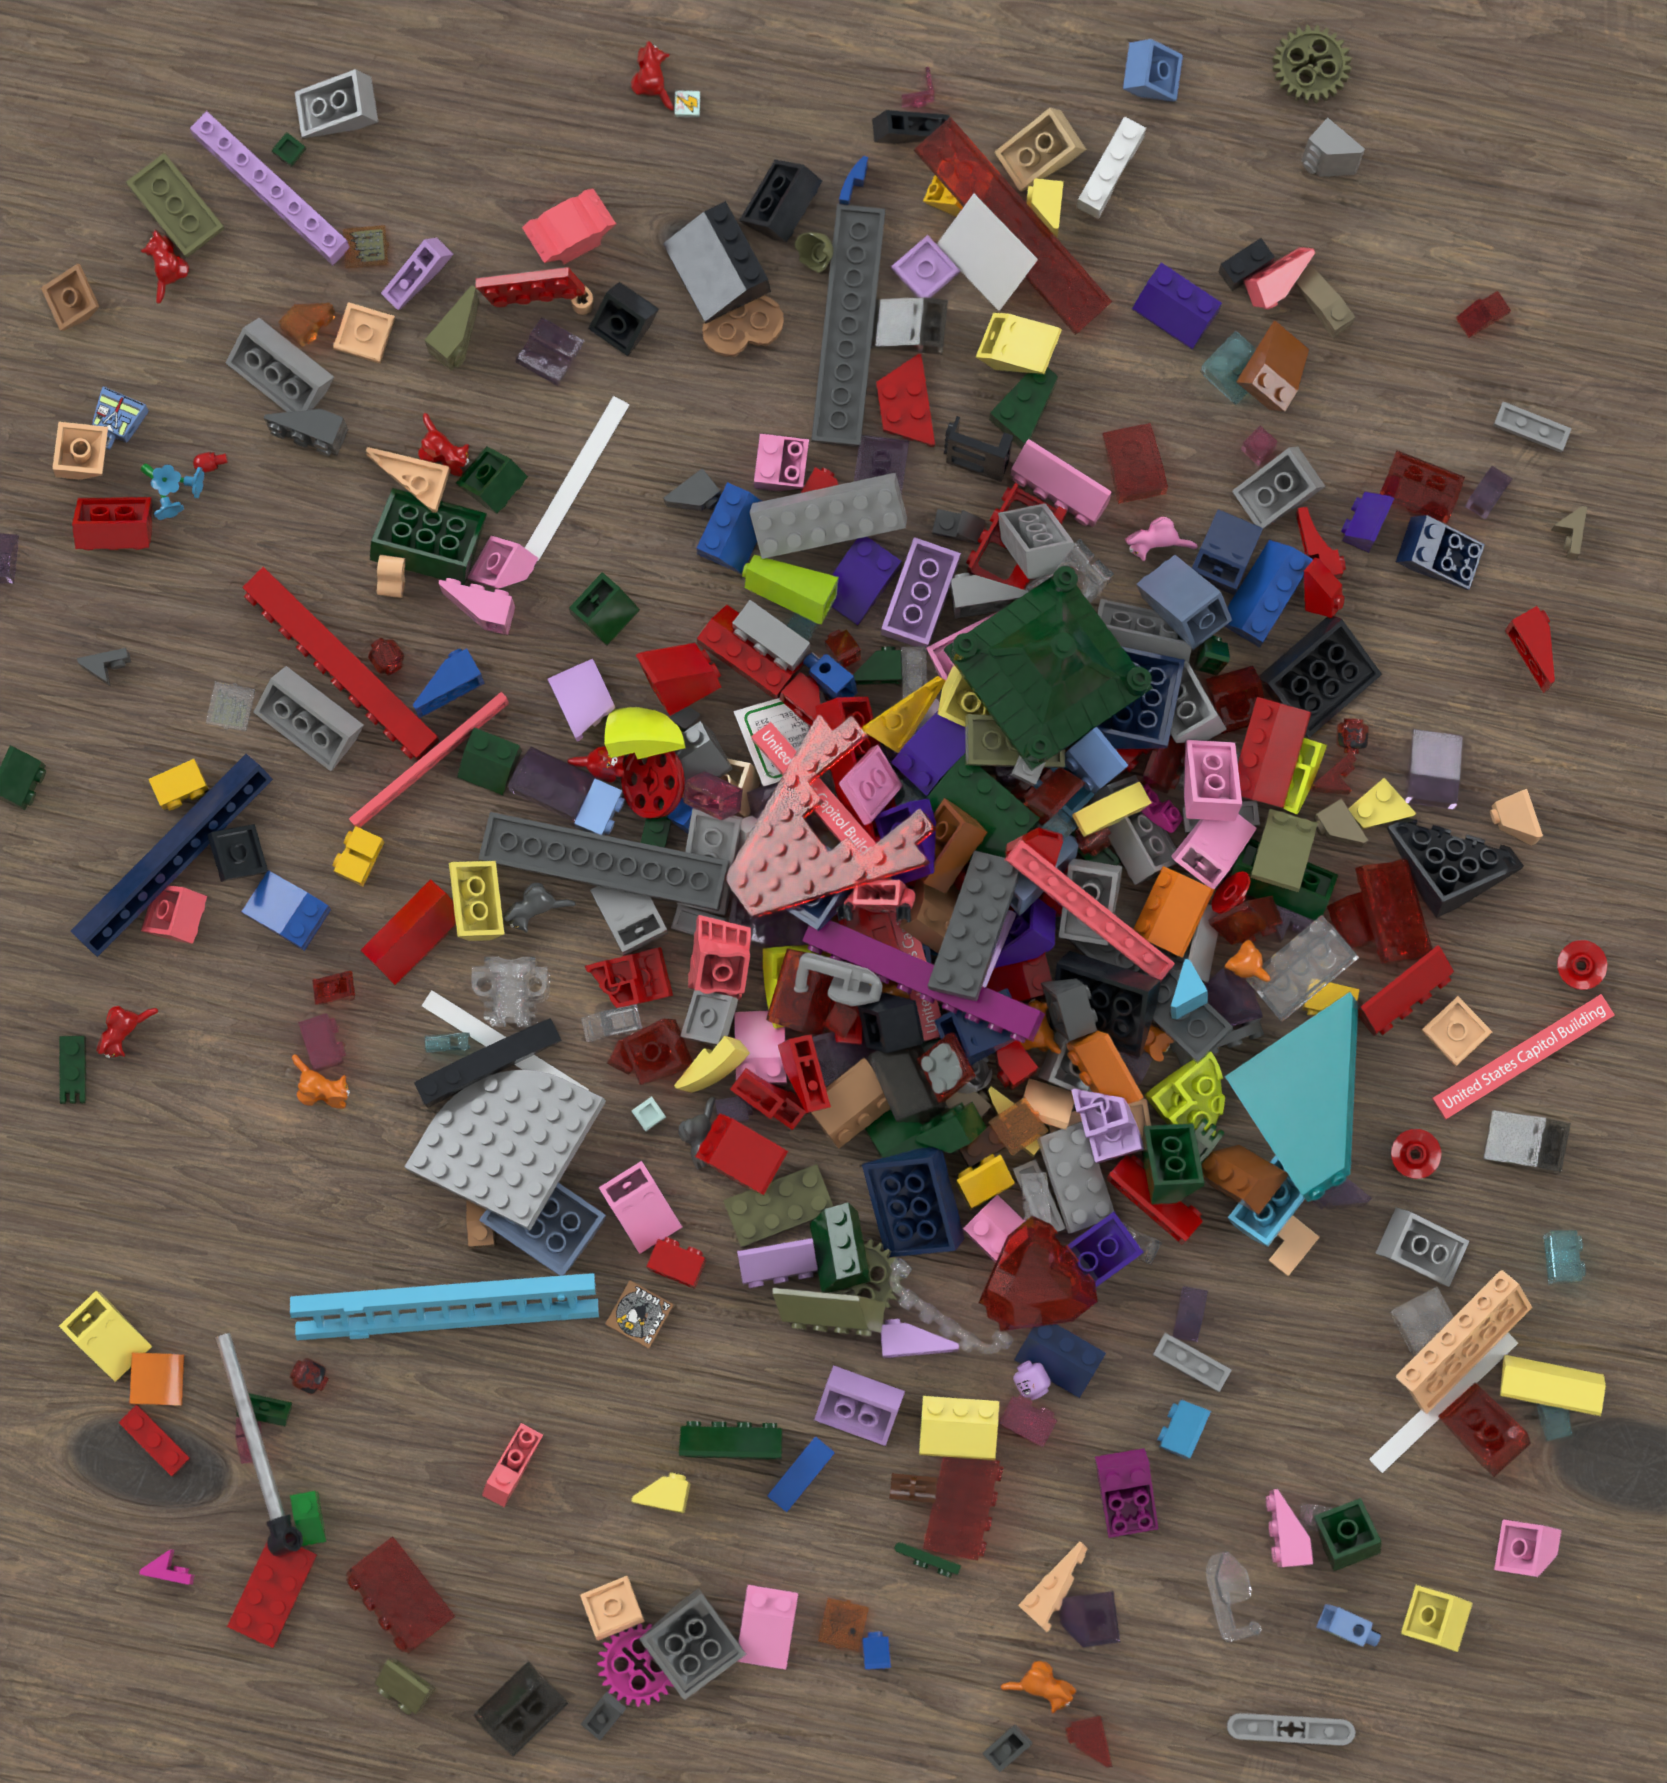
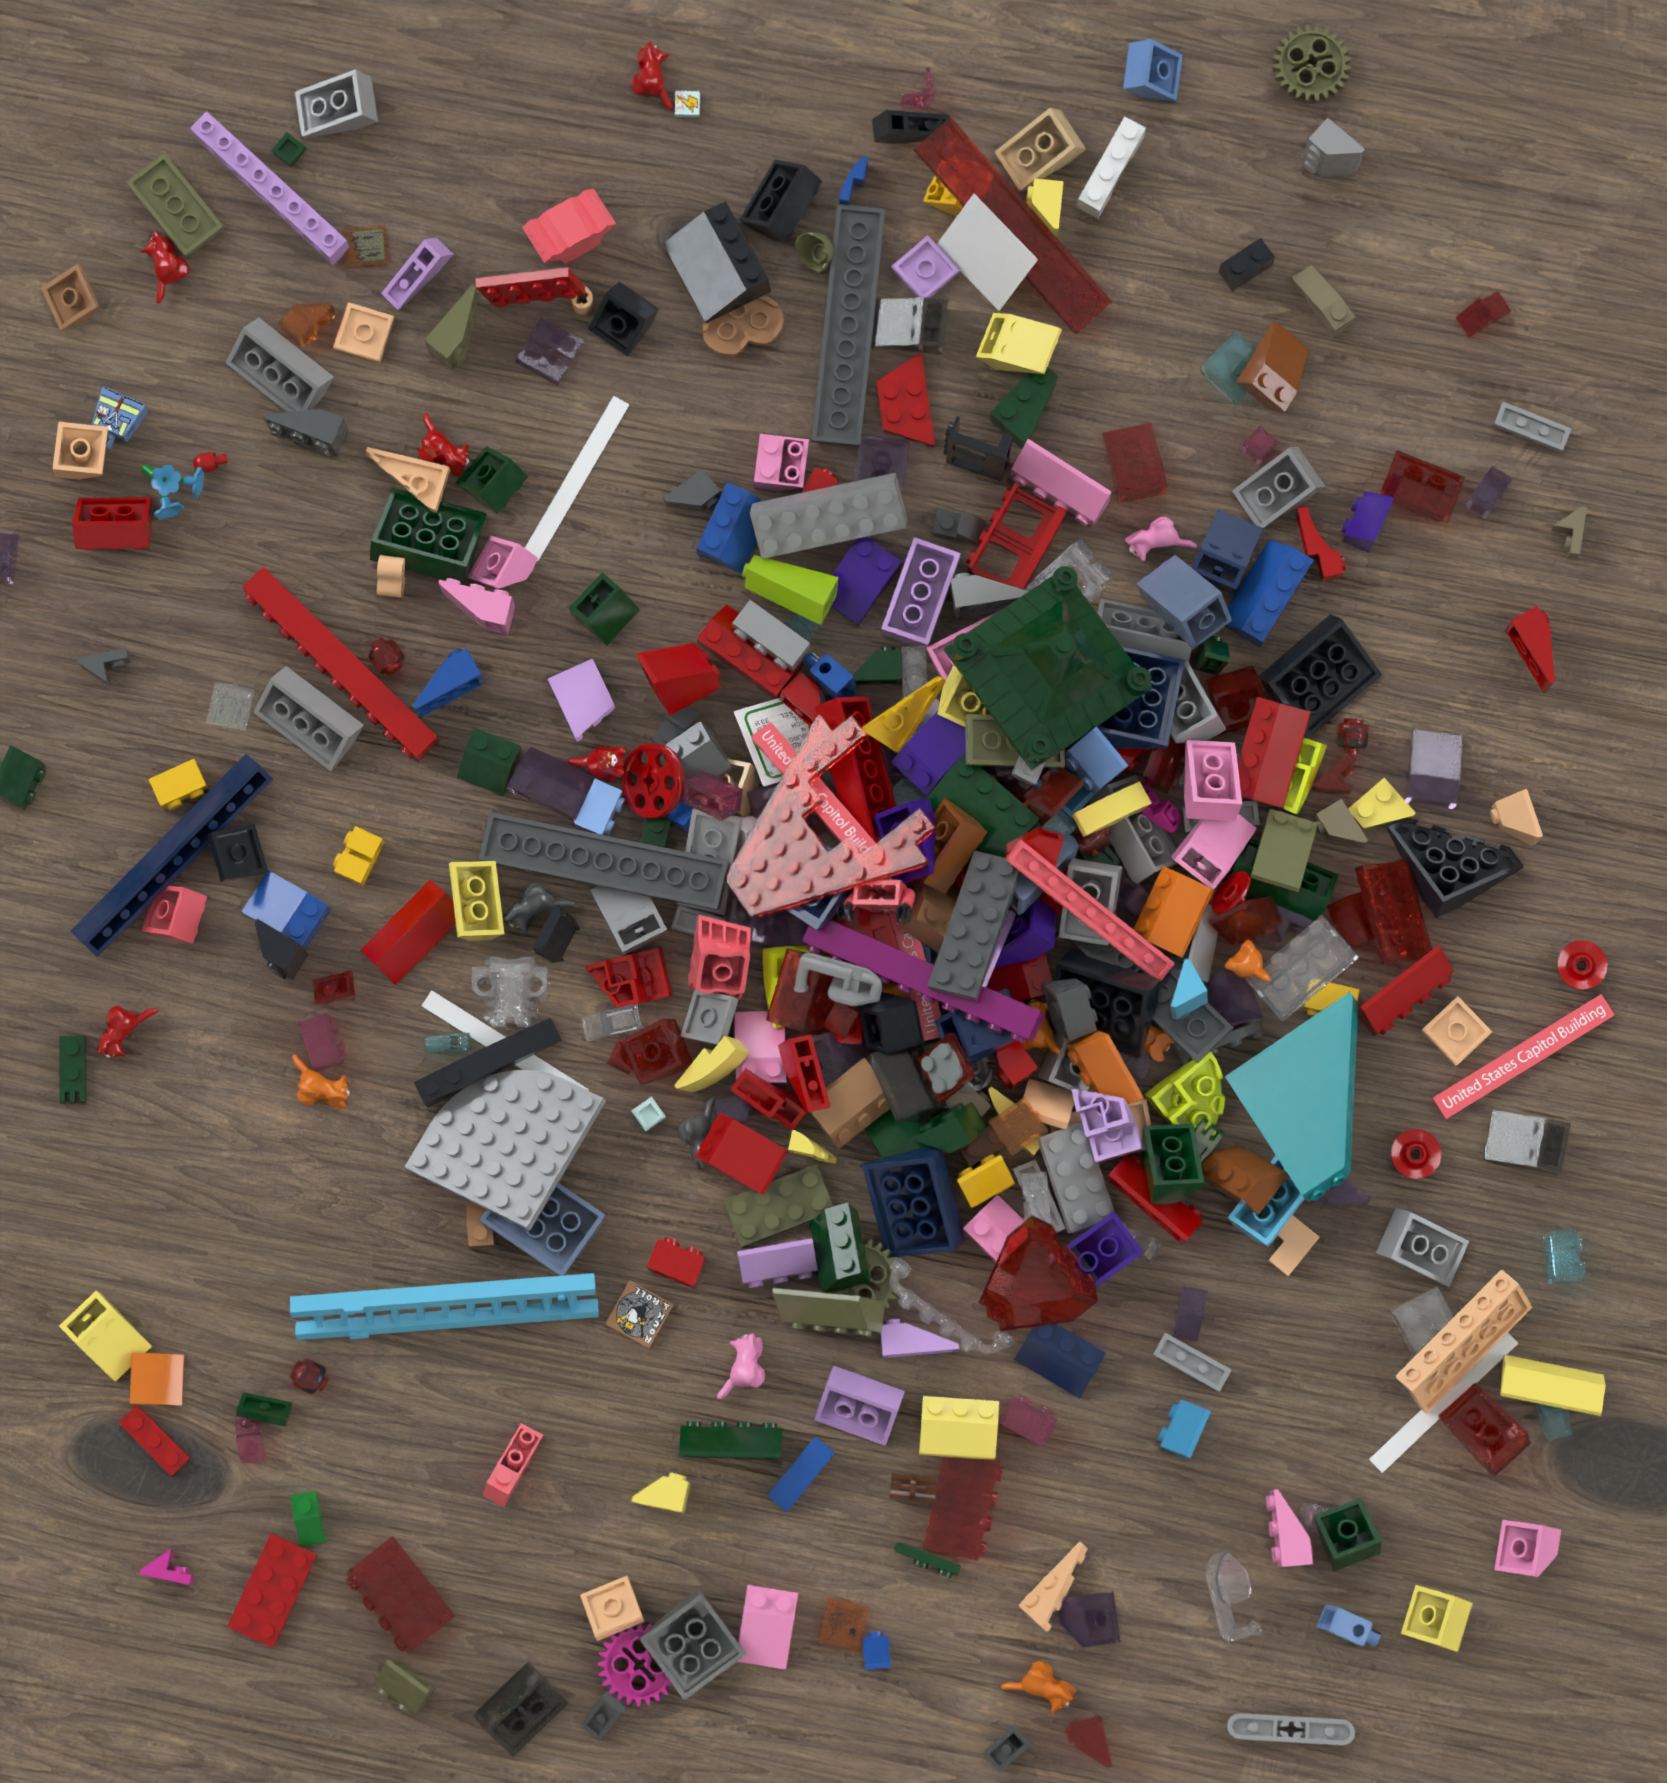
flat silver piece [216,1333,303,1557] -> none
coral tile [349,692,509,828] -> none
bright pink slope [599,1161,682,1254] -> none
neon yellow brick [605,707,685,759] -> none
clear red slope [825,629,861,668] -> none
bright pink tile [839,745,903,825] -> none
light grey slope [998,503,1074,579] -> none
lavender head [1013,1360,1051,1400] -> none
magenta slope [1095,1448,1158,1538] -> none
dark purple slope [1132,262,1222,350] -> none
coral slope [1243,247,1315,309] -> none
red slope [1304,558,1345,618] -> none
dark blue slope [1396,515,1485,590] -> none
none -> black slope [255,919,309,980]
none -> black slope [533,905,580,963]
none -> bright pink animal [717,1333,765,1399]
none -> light yellow slope [788,1130,837,1165]
none -> slope [1116,875,1149,919]

